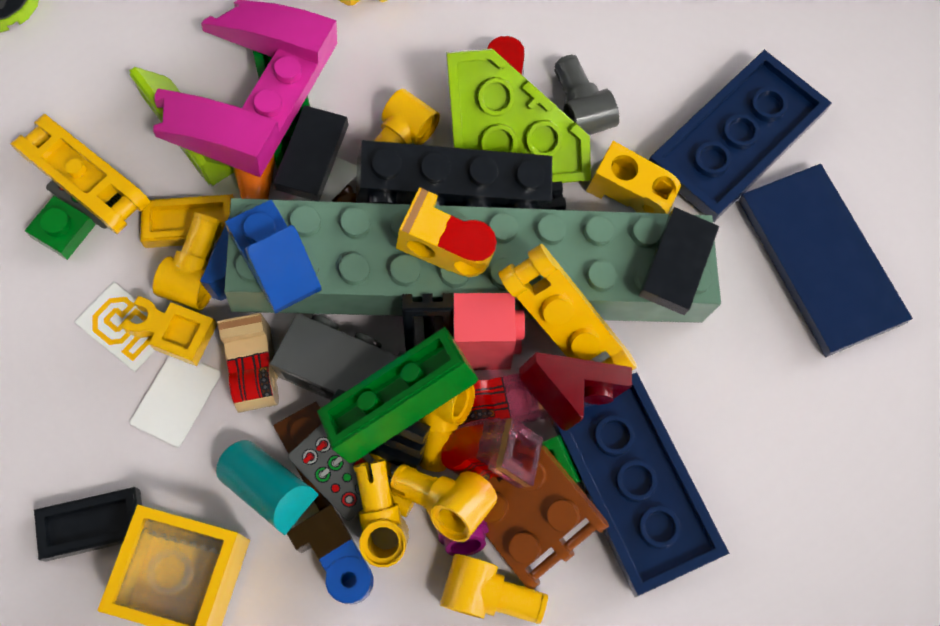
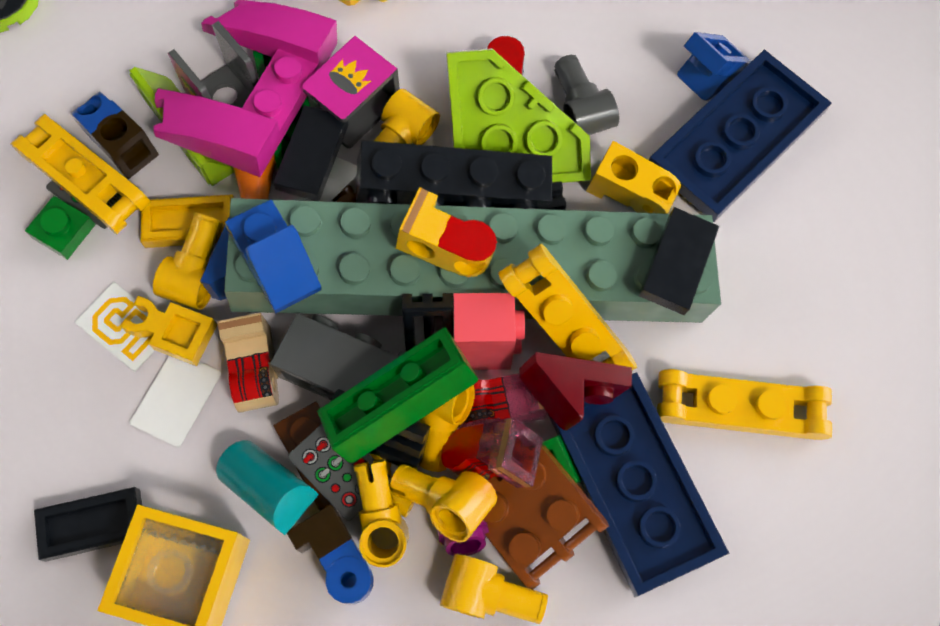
dark blue tile [738,164,913,358] -> none
none -> dark brown leg [71,91,159,180]
none -> dark grey piece [167,21,258,108]
none -> piece [302,36,400,149]
none -> yellow plate [657,369,832,440]
none -> blue slope [677,32,751,101]

